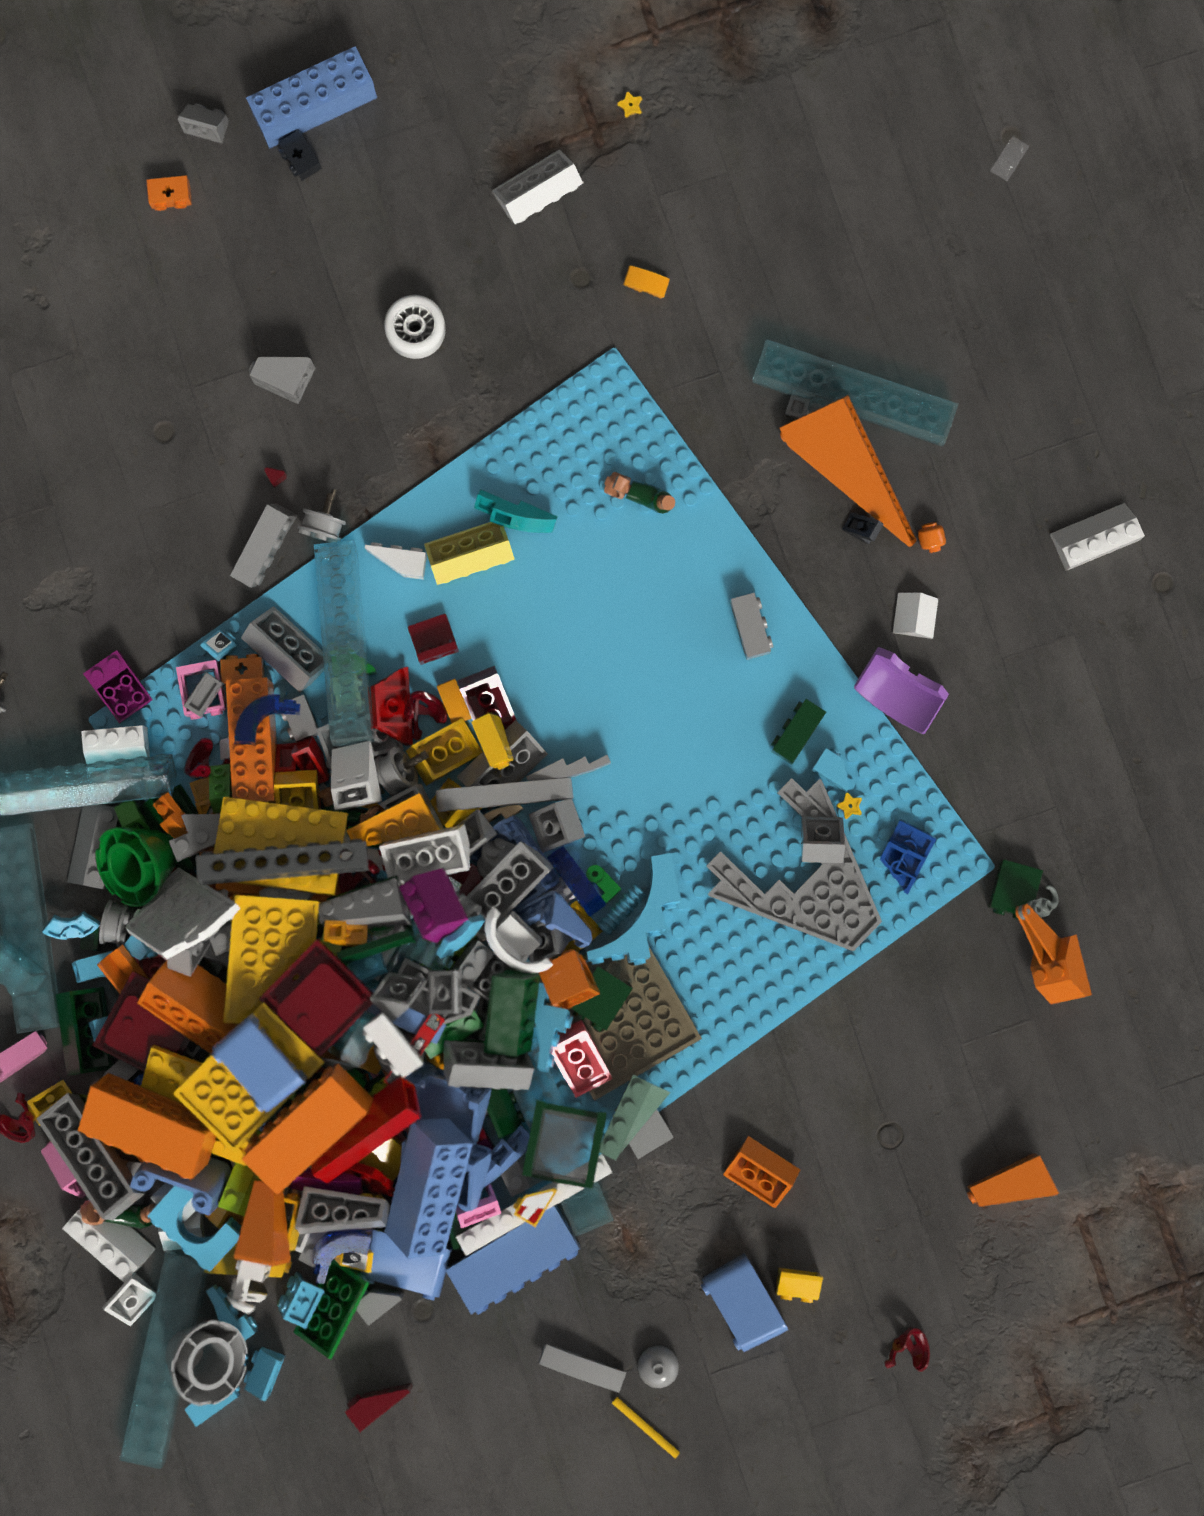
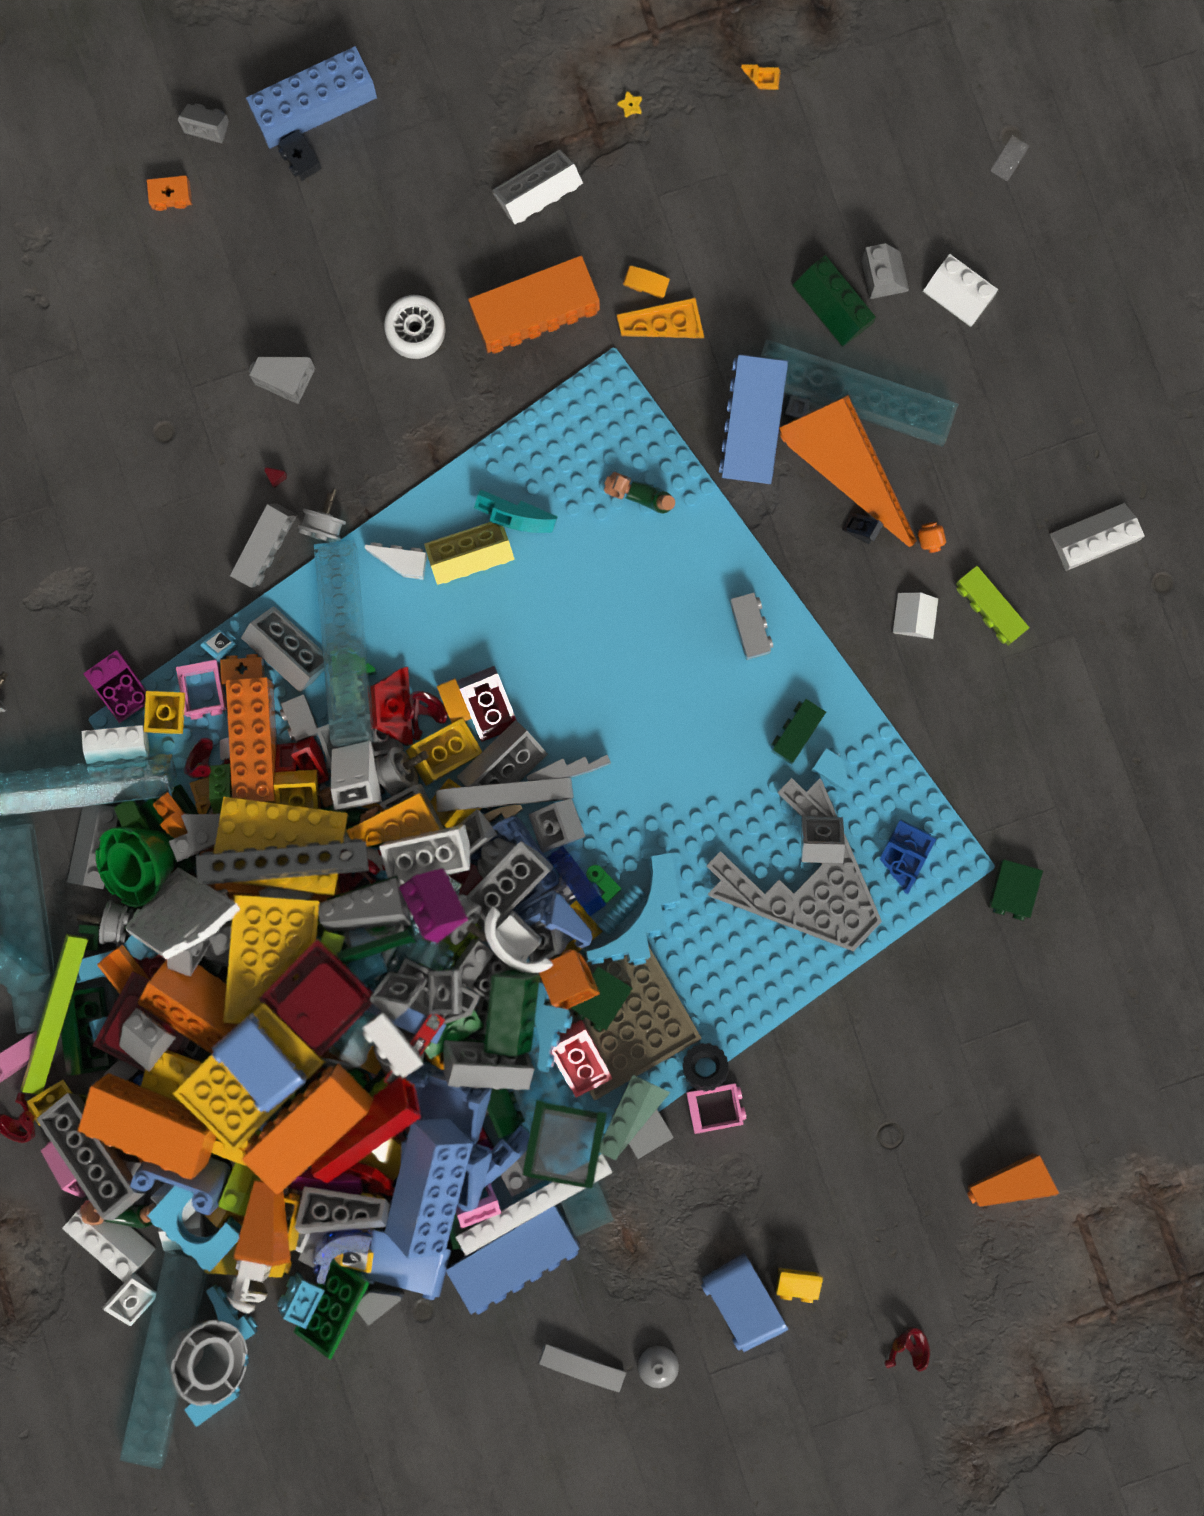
medium azure tile [42,911,101,940] -> none
light grey tile [183,672,224,718] -> none
clear blue arch [234,694,300,745] -> none
medium azure slope [243,1347,285,1401] -> none
light orange slope [324,920,368,947] -> none
dark red slope [345,1383,413,1432] -> none
dark red bracket [408,614,459,665] -> none
medium azure tile [436,915,486,958] -> none
yellow slope [471,713,514,770] -> none
slope [513,1187,558,1227] -> none
yellow bar [612,1397,680,1458] -> none
orange slope [723,1136,800,1208] -> none
yellow plate [836,793,862,819] -> none
medium lavender panel [854,647,949,734] -> none
orange slope [1015,885,1092,1004] -> none
none -> lime tile [20,934,88,1094]
none -> light grey slope [119,1008,175,1071]
none -> yellow slope [144,691,185,734]
none -> orange brick [468,255,600,354]
none -> light orange wing [617,298,704,338]
none -> black tyre [683,1043,728,1091]
none -> bright pink window [686,1083,746,1134]
none -> medium blue brick [719,354,788,484]
none -> light orange slope [741,65,780,90]
none -> dark green slope [792,255,876,348]
none -> light grey slope [861,243,909,299]
none -> white slope [923,254,998,327]
none -> lime brick [956,566,1030,645]

